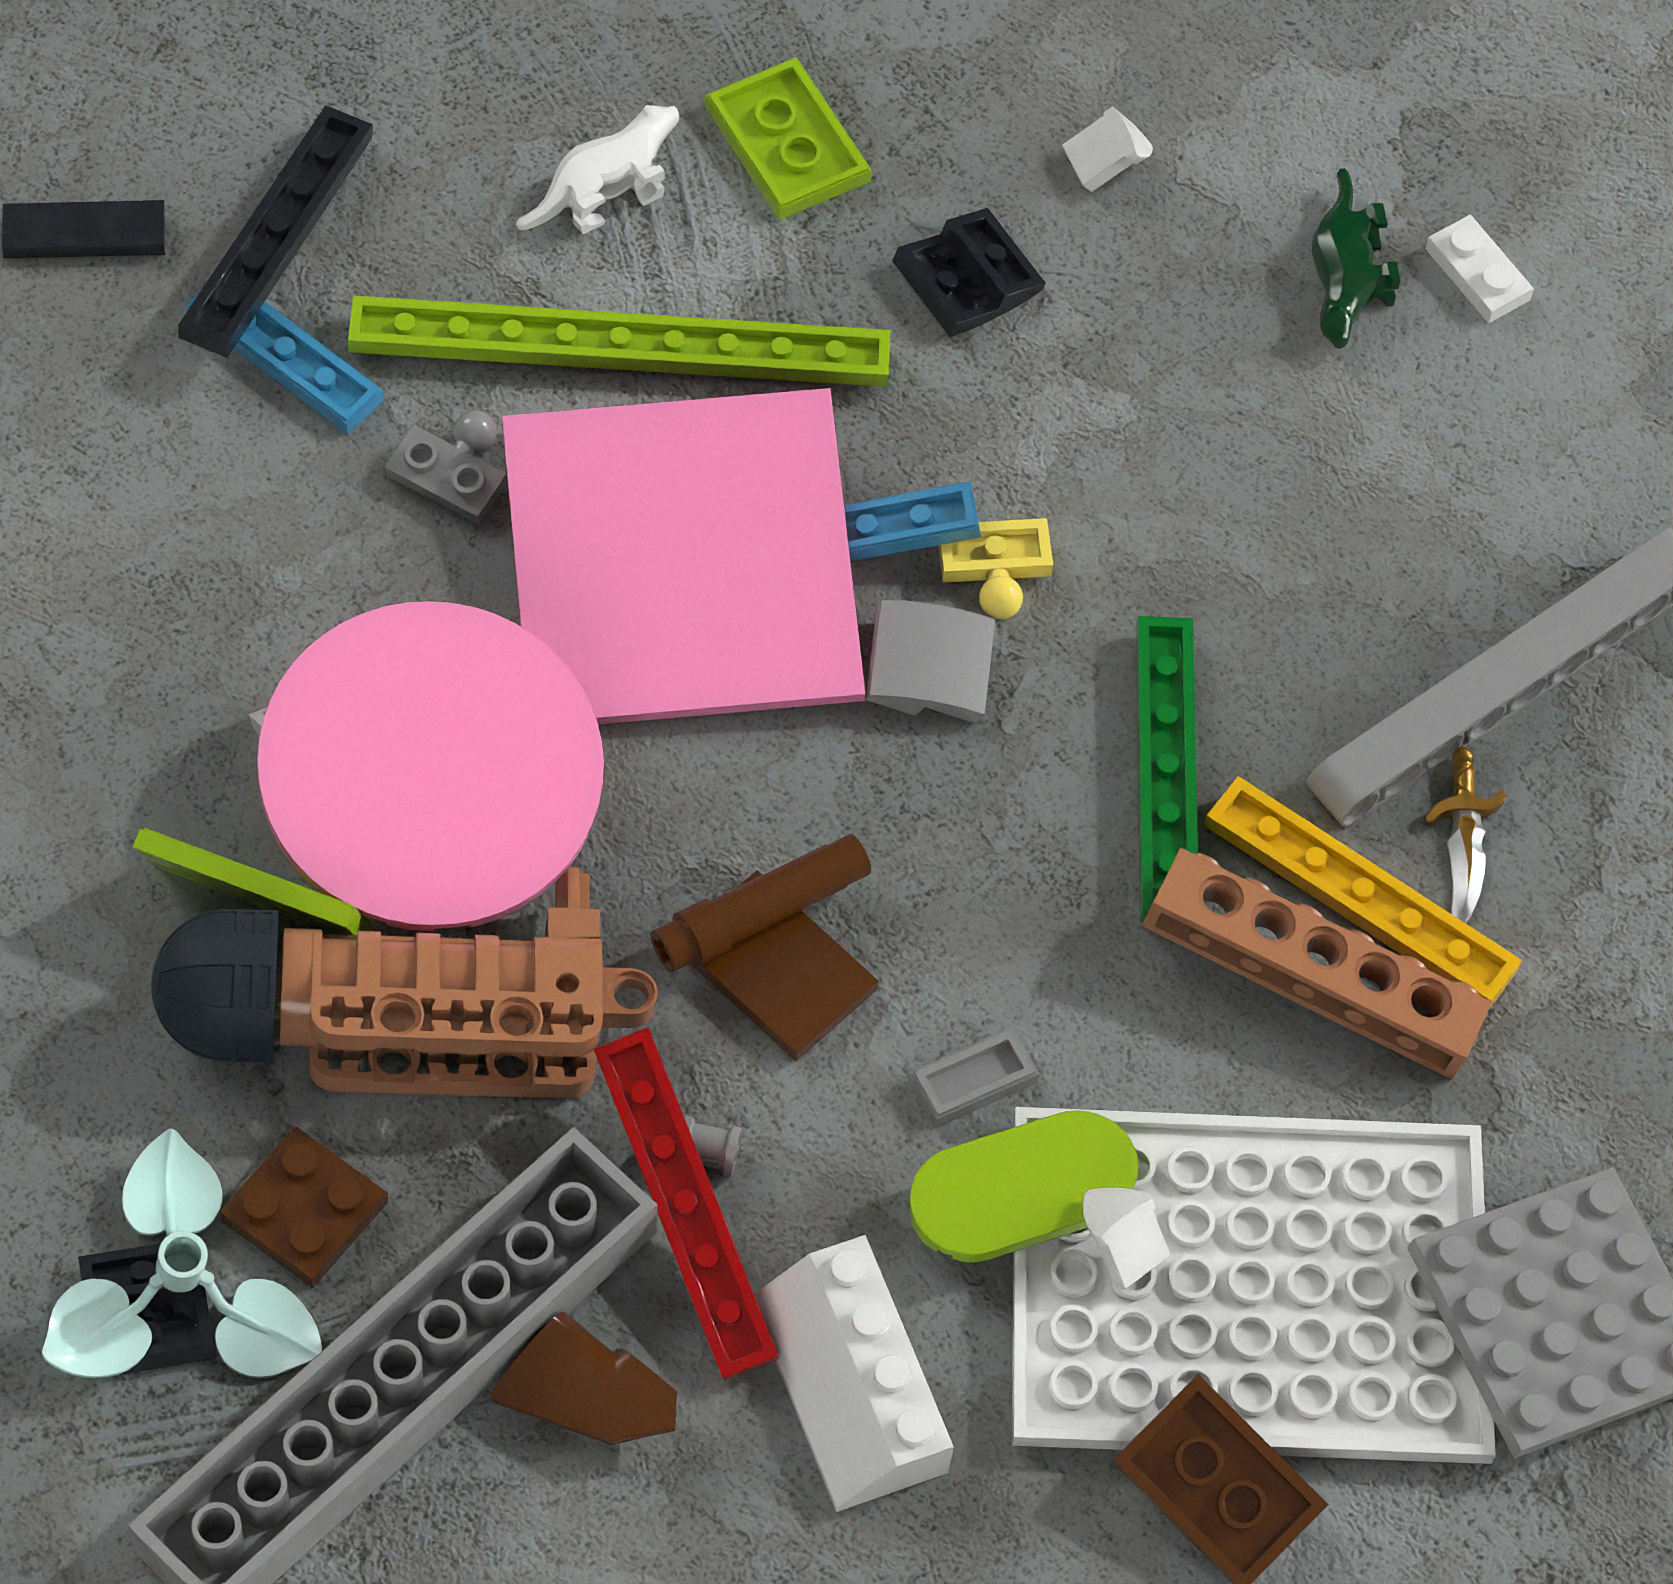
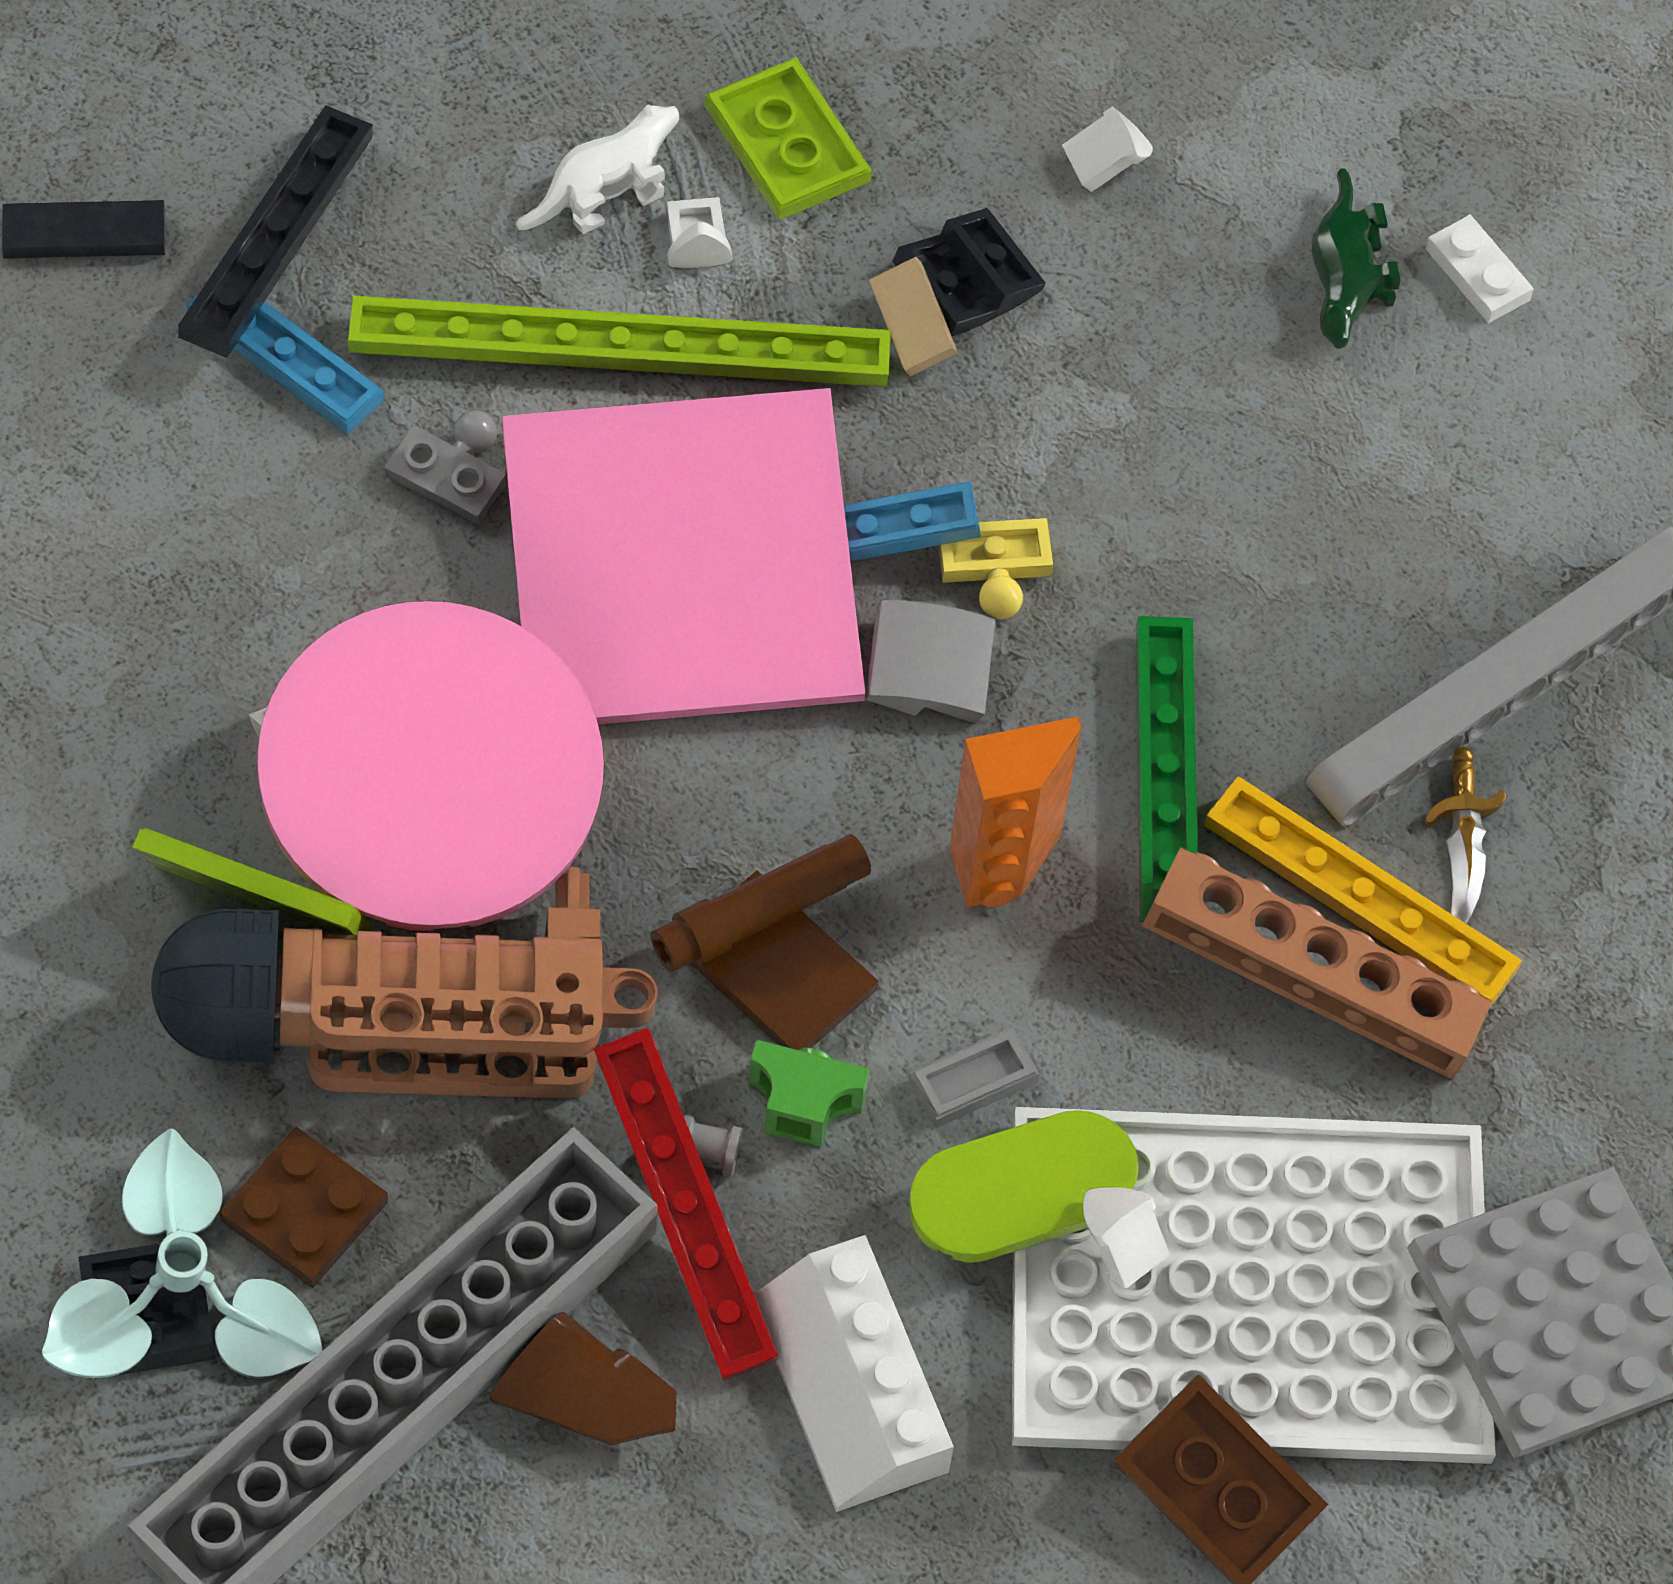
none -> white tile [666,197,733,268]
none -> bright green brick [748,1039,870,1147]
none -> tan tile [869,257,958,377]
none -> orange slope [949,716,1082,907]

